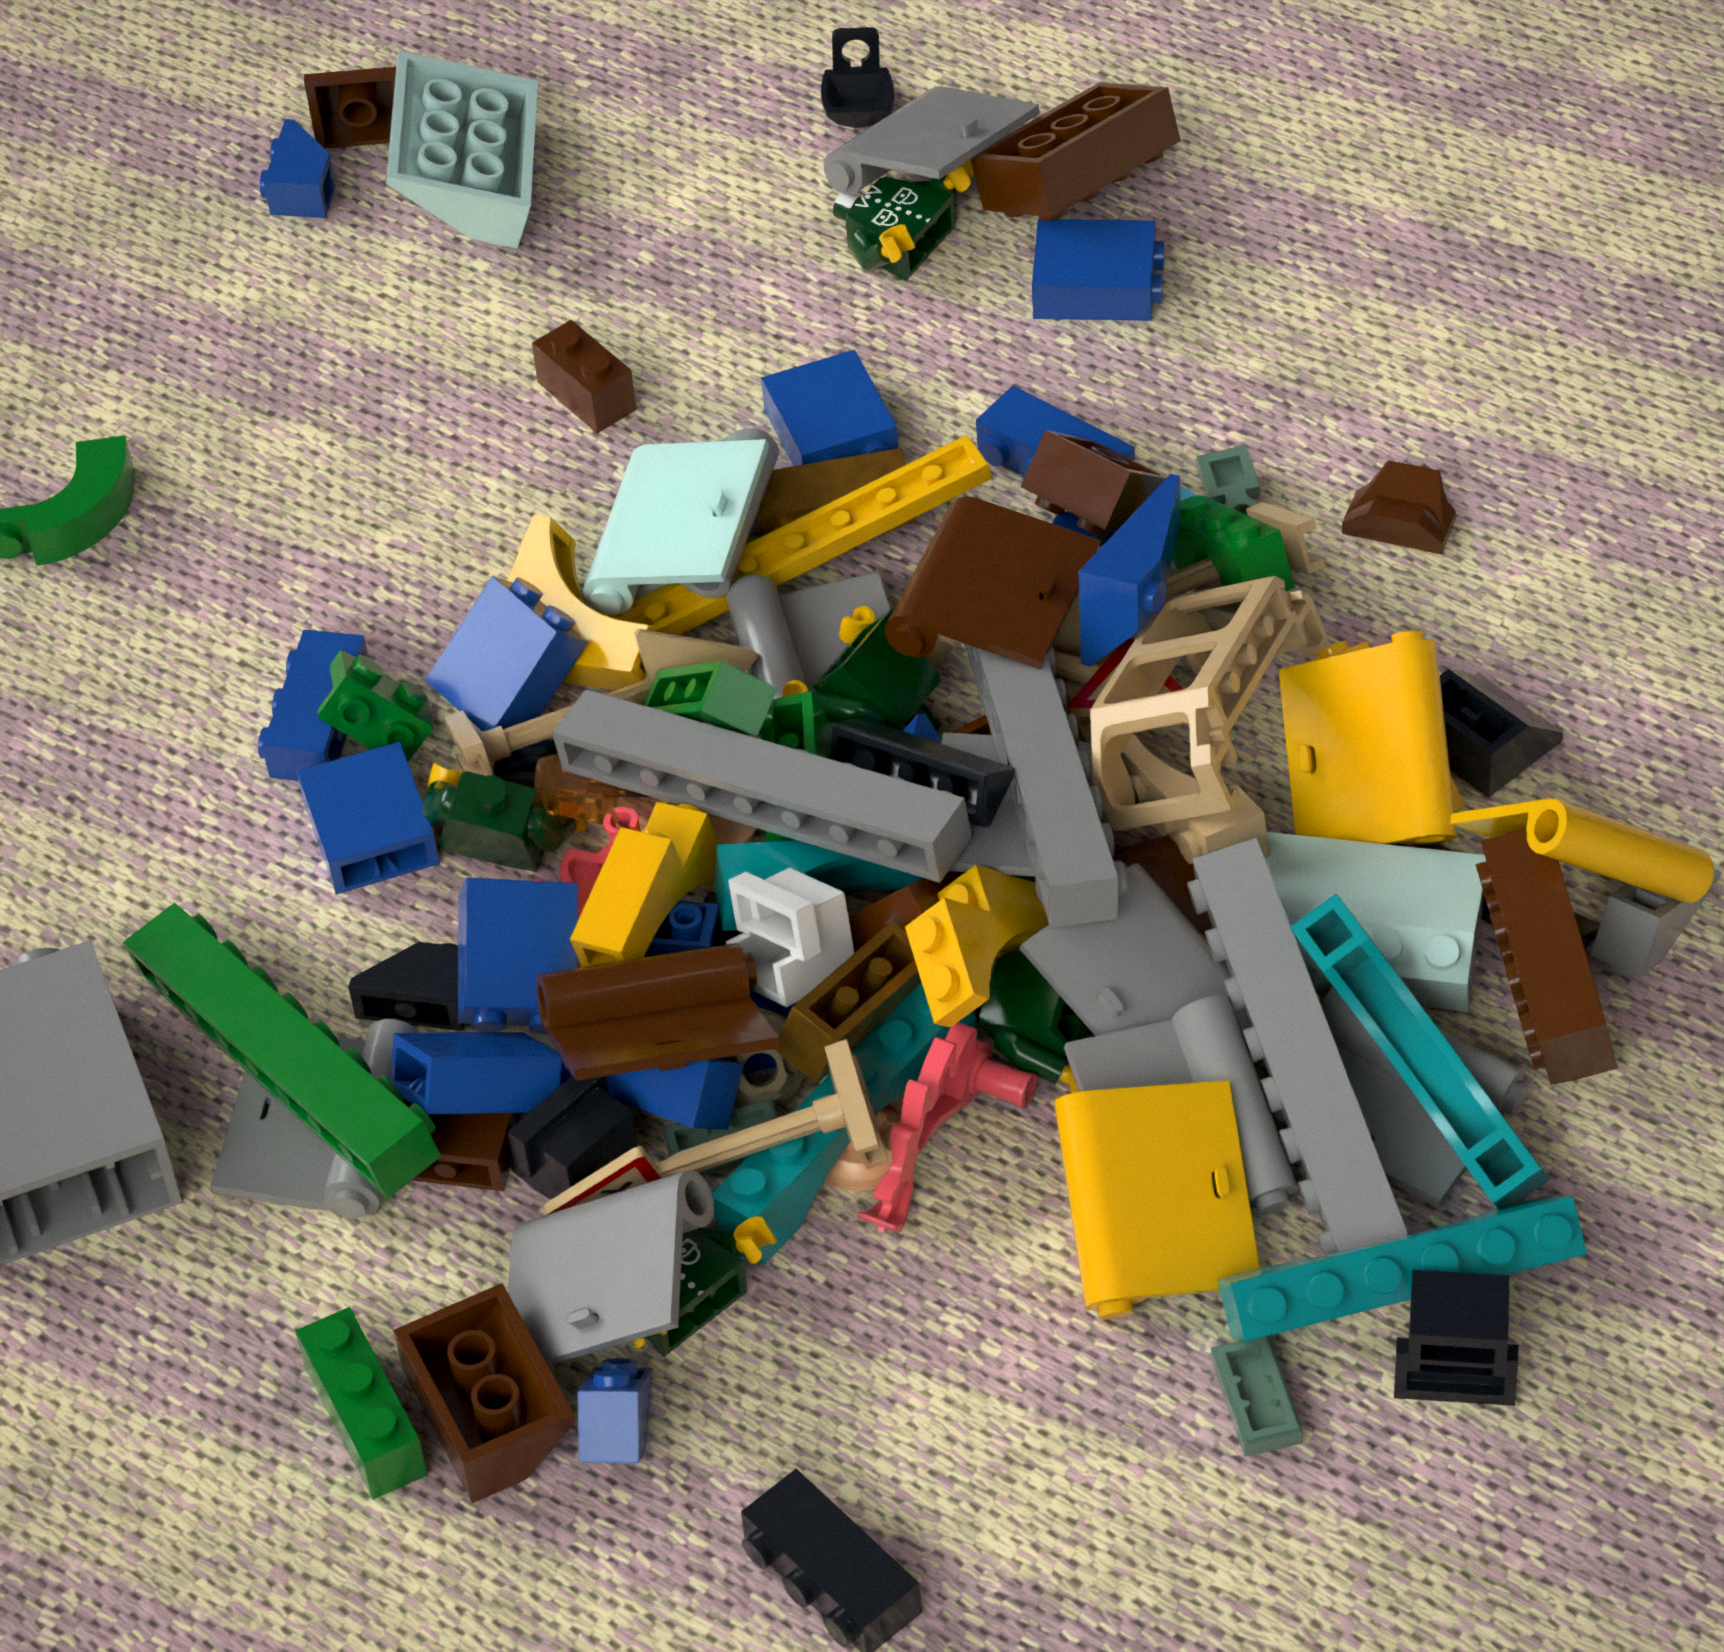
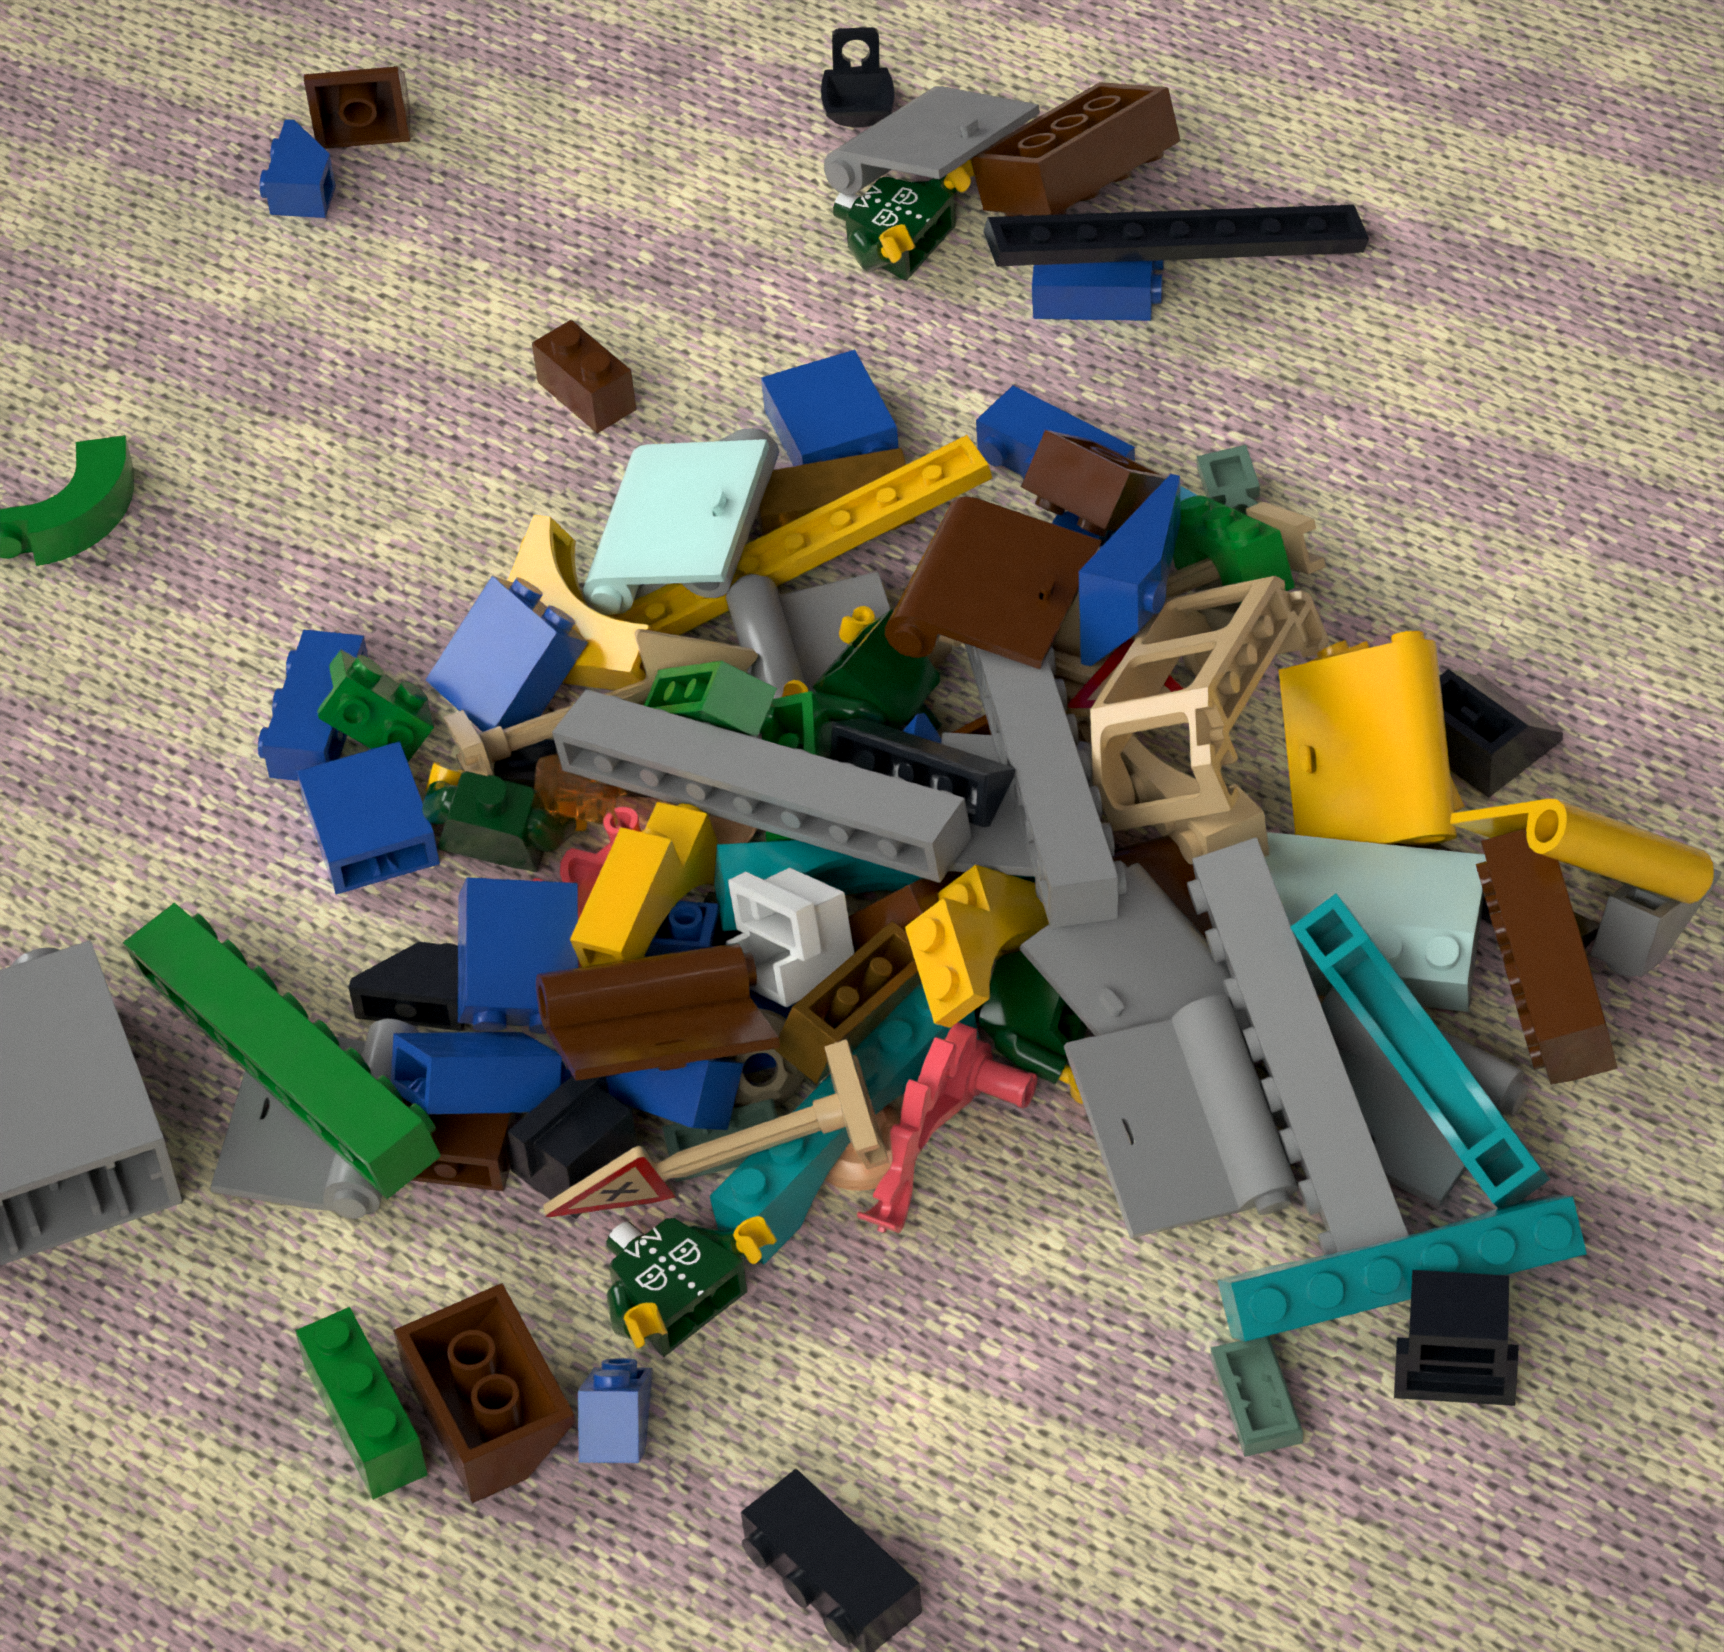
light aqua slope [386,51,538,249] -> none
light grey door [508,1170,714,1366] -> none
yellow door [1054,1080,1260,1320] -> none
reddish brown slope [1342,460,1456,555] -> none
none -> black plate [983,204,1369,267]

